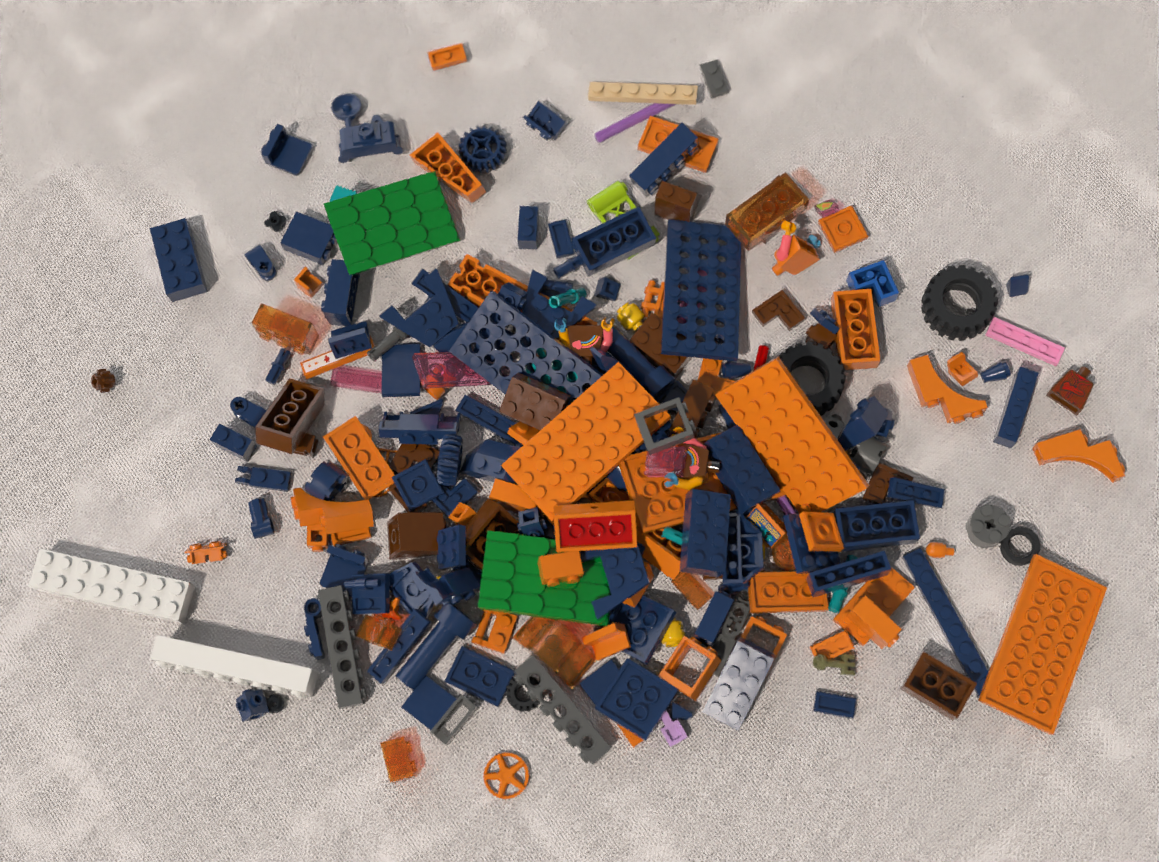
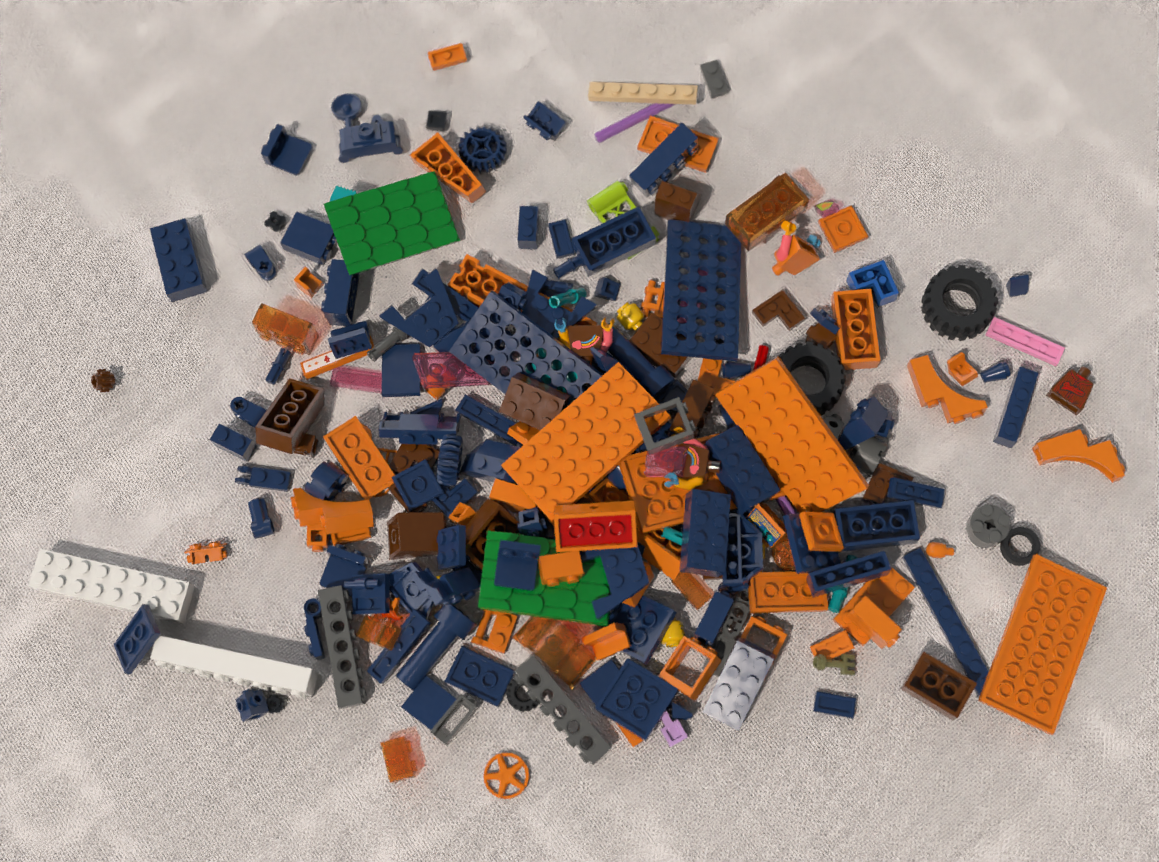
none -> dark blue tile [113,604,161,675]
none -> black plate [426,110,447,132]
none -> dark blue bracket [494,540,541,591]

